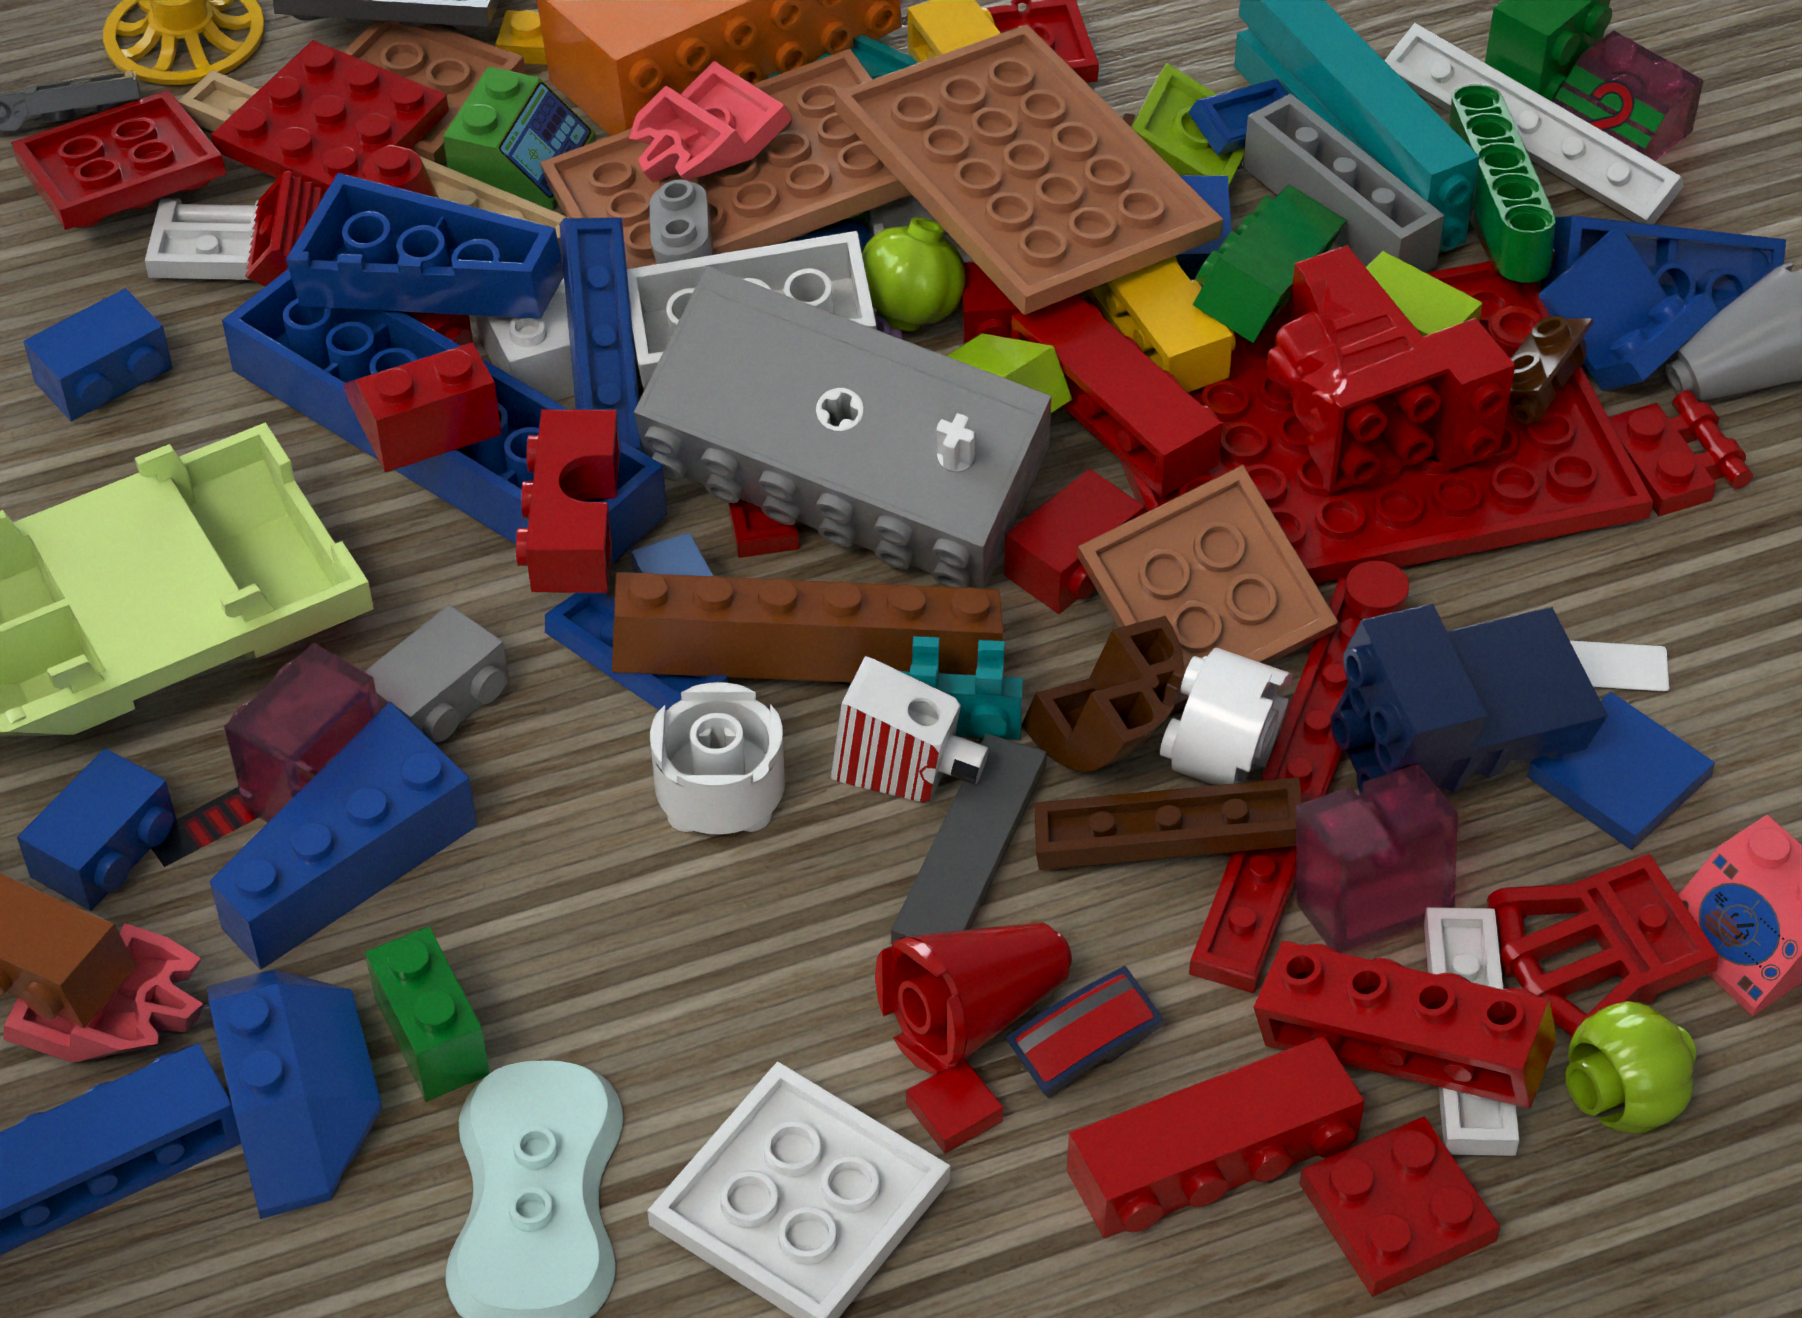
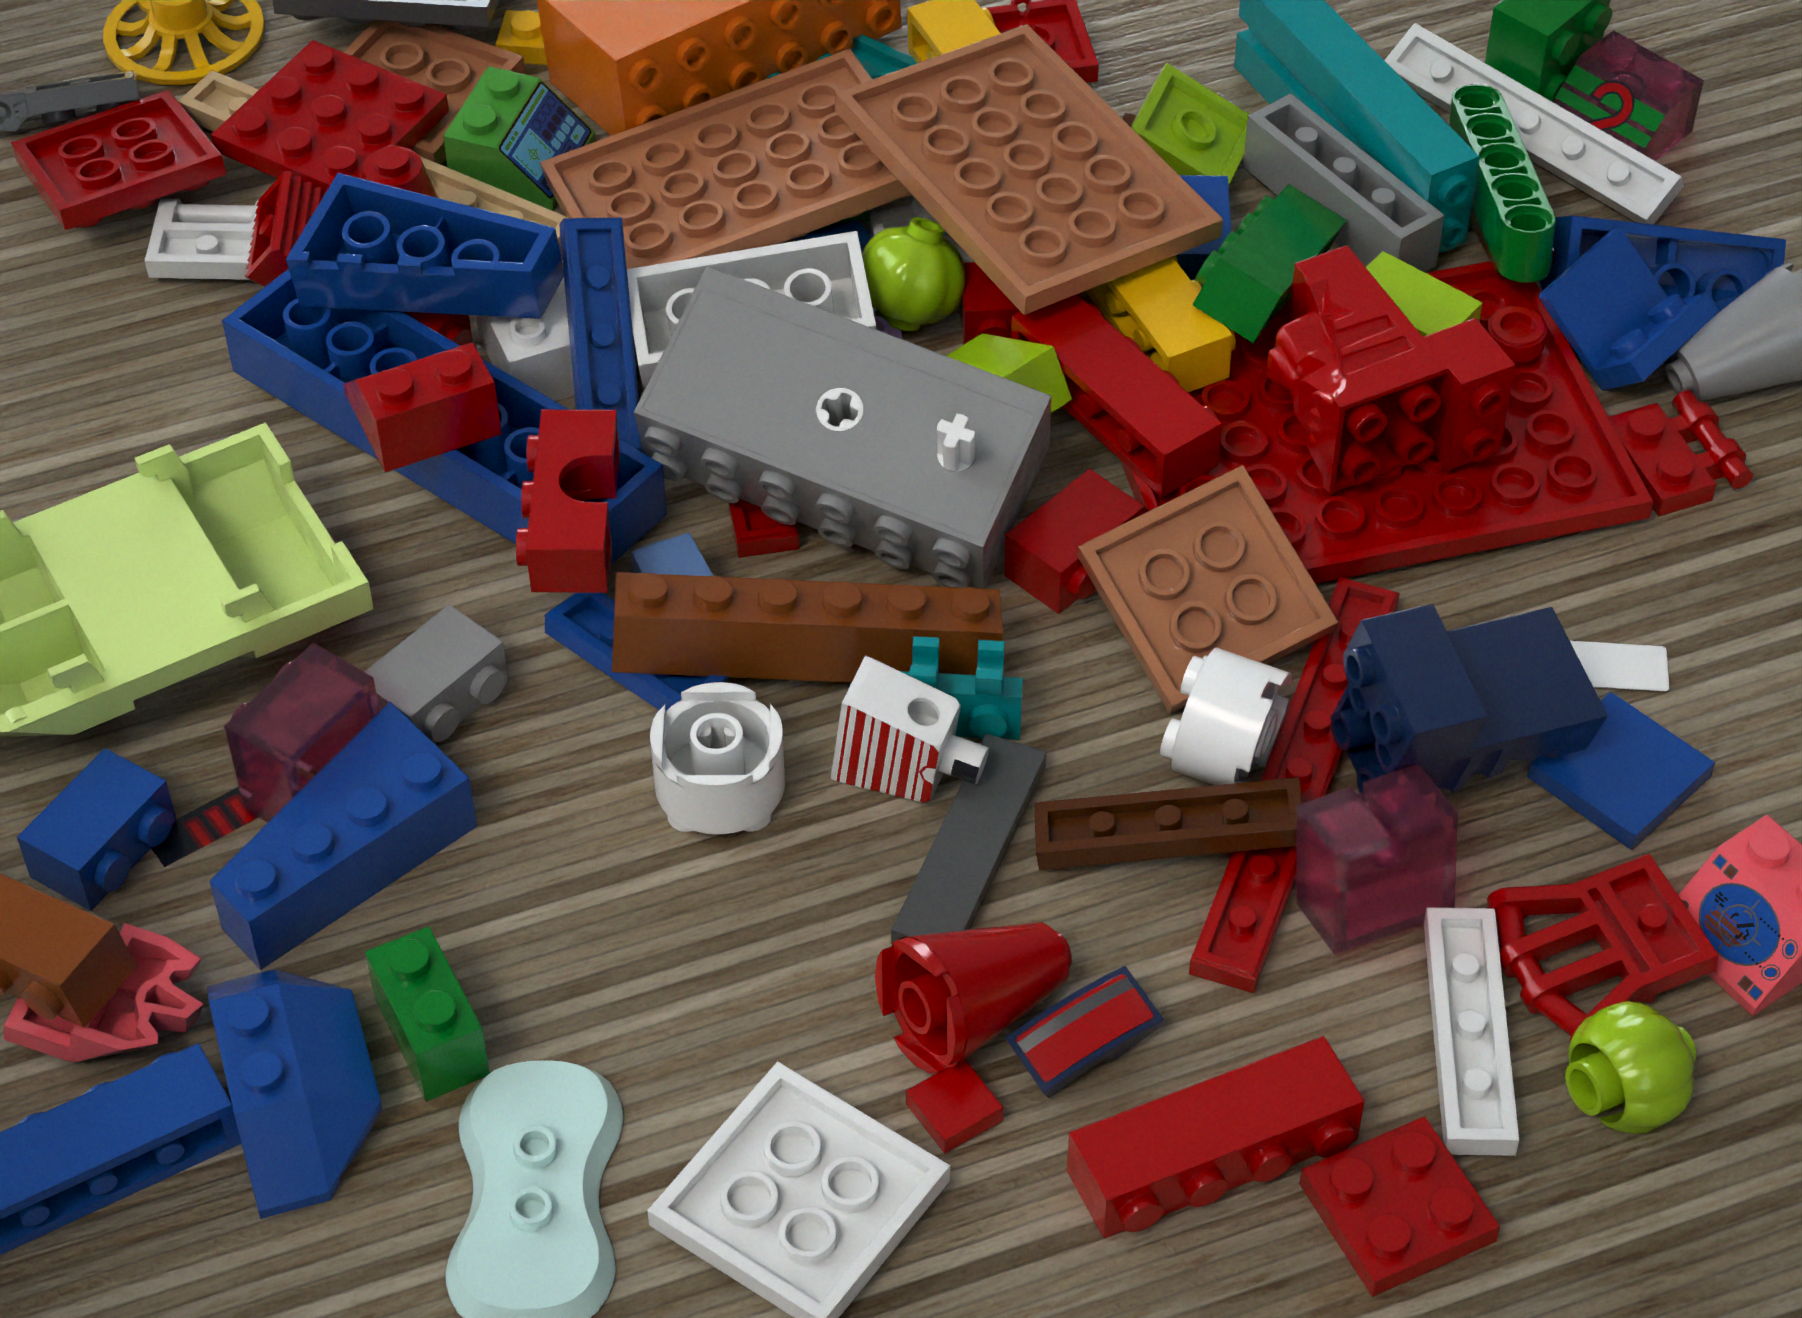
blue brick [23,288,173,421] -> none
coral plate [629,61,792,183] -> none
light grey plate [649,180,713,264] -> none
reddish brown brick [1021,616,1184,771] -> none
blue tile [1188,79,1288,155] -> none
red brick [1253,940,1557,1109] -> none
red tile [1344,560,1409,619] -> none
reddish brown hinge [1509,316,1594,424] -> none

